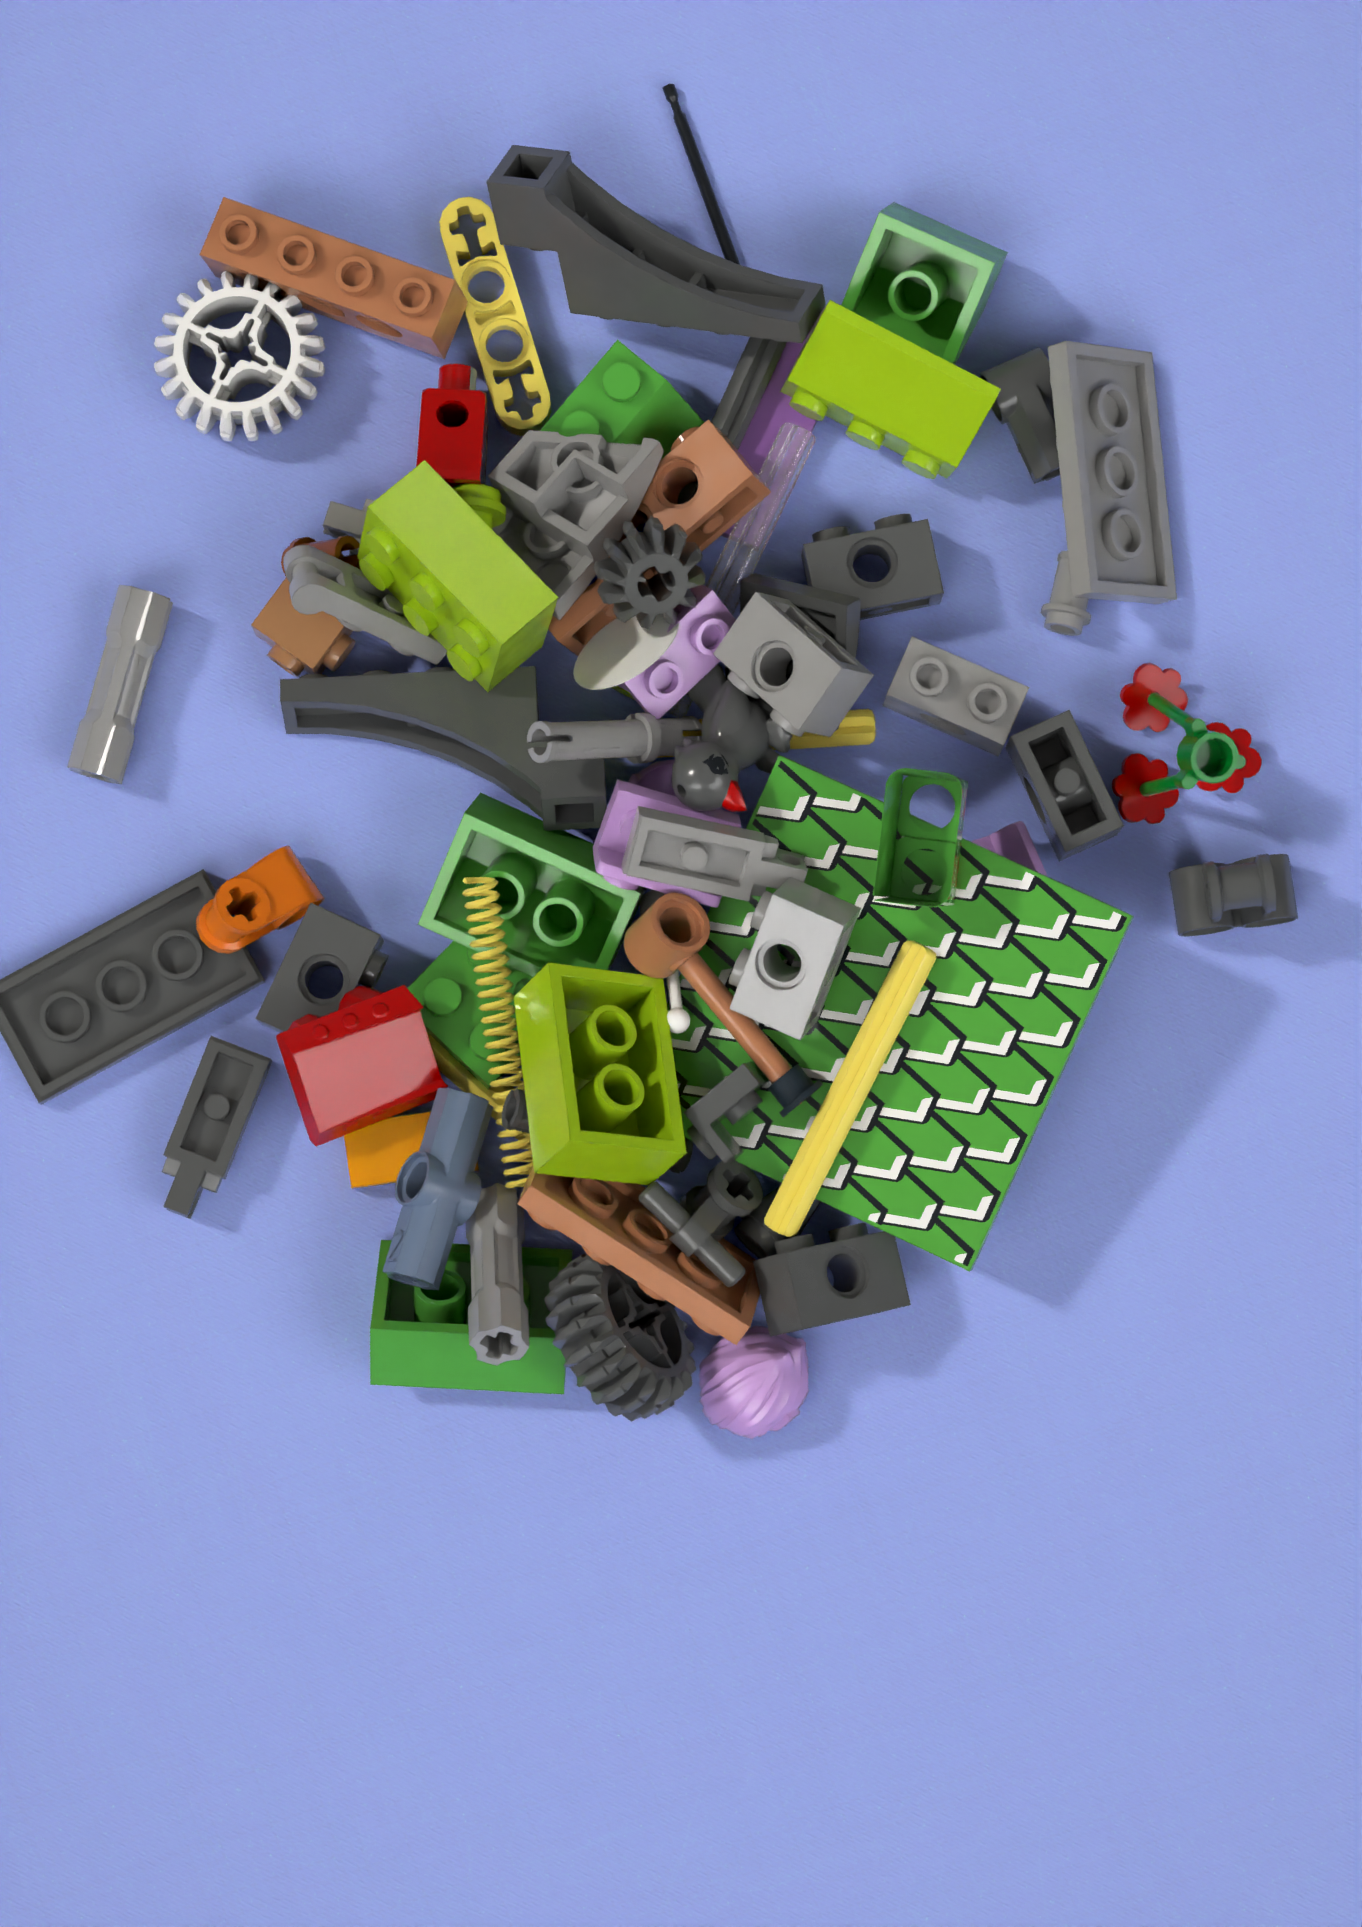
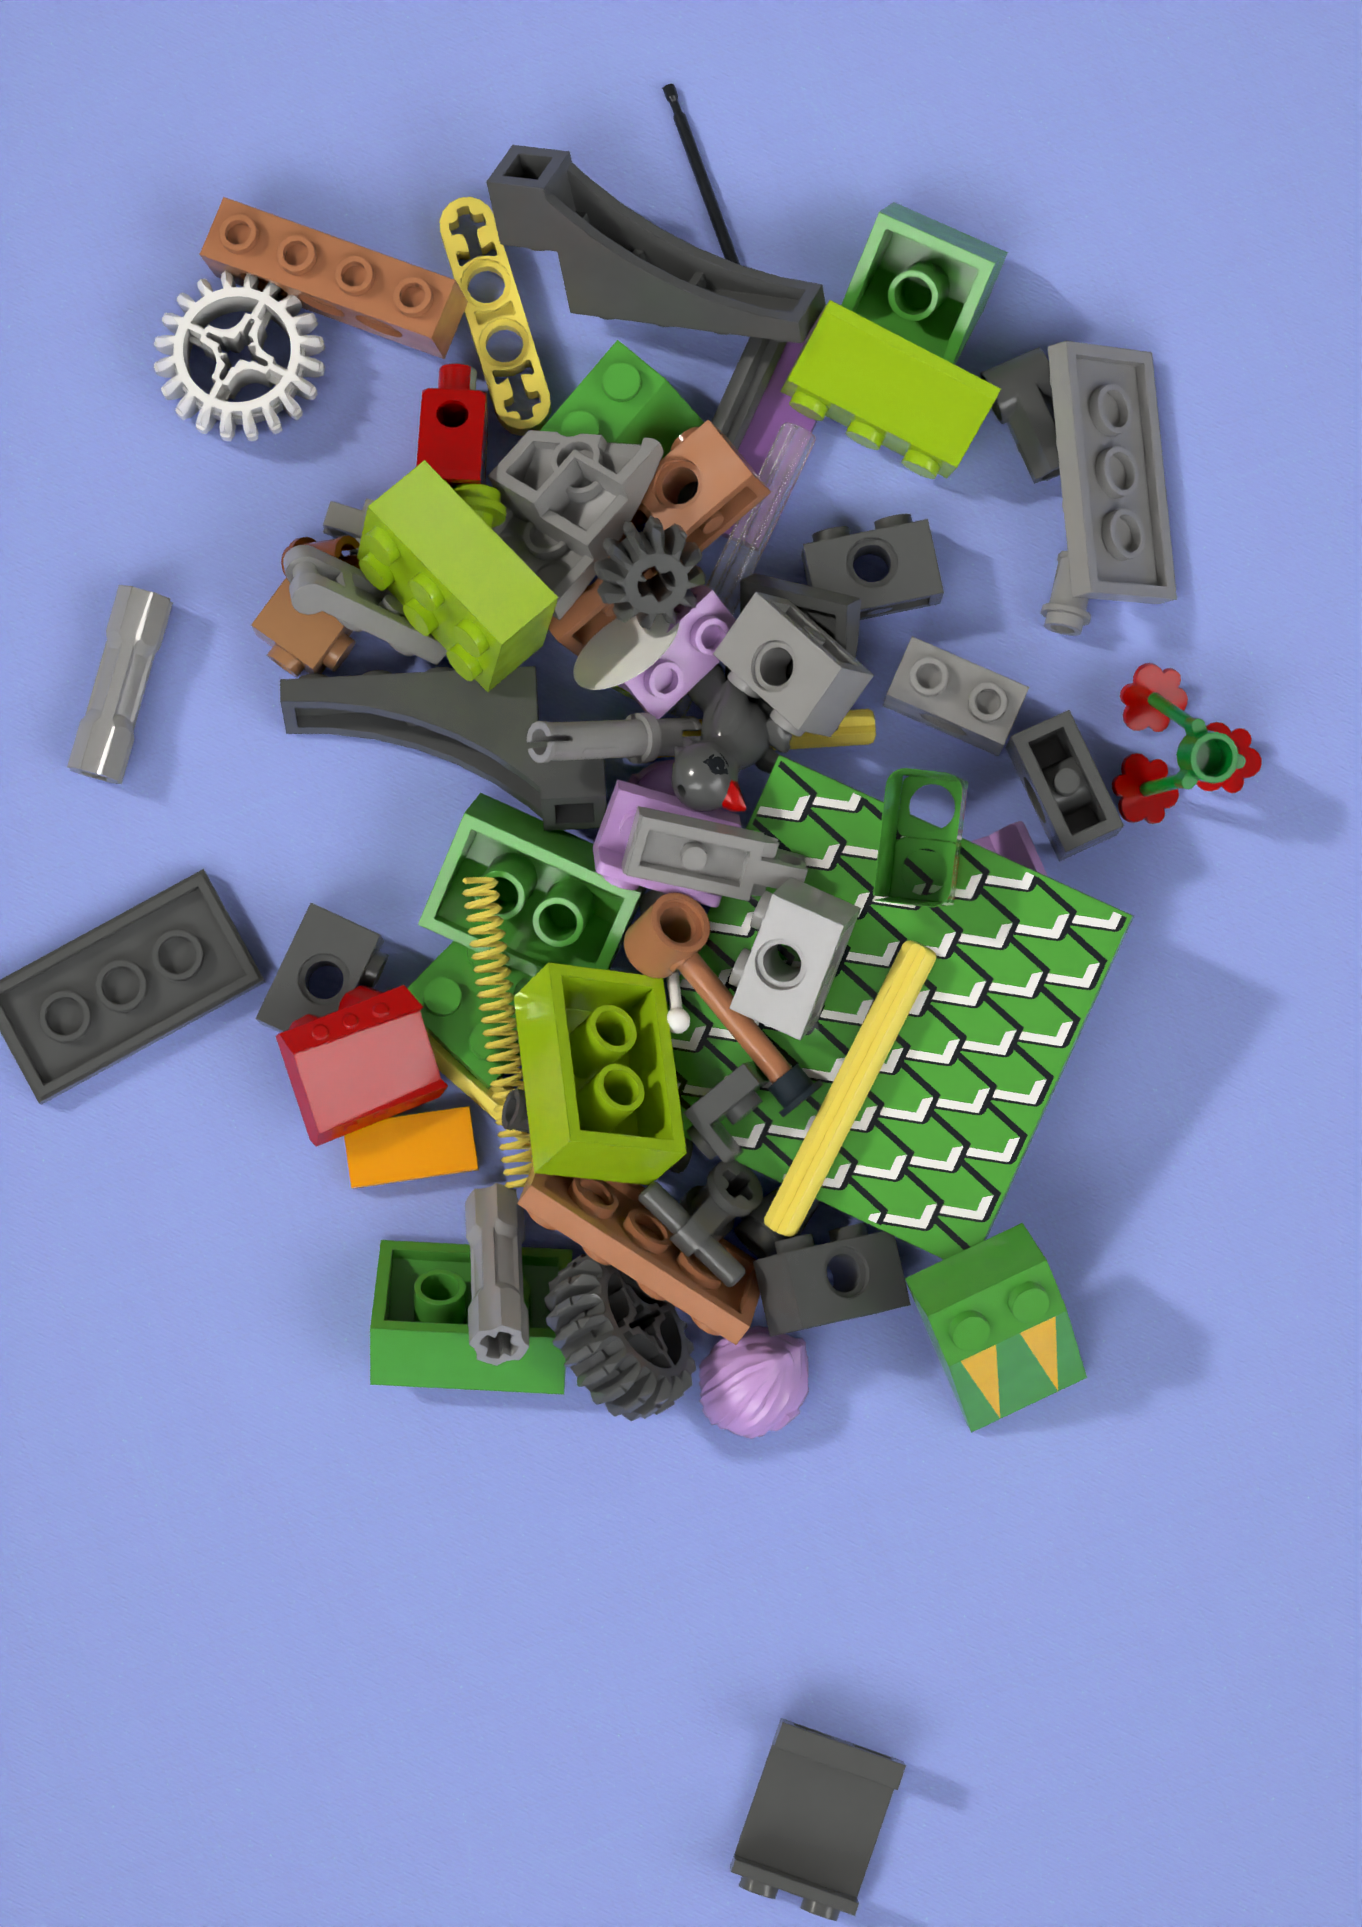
dark grey hinge [162,1036,272,1219] -> none
orange piece [196,845,325,954] -> none
sand blue piece [382,1088,493,1290] -> none
dark grey piece [1169,854,1298,937] -> none
none -> dark grey panel [730,1718,906,1921]
none -> bright green slope [905,1223,1087,1433]

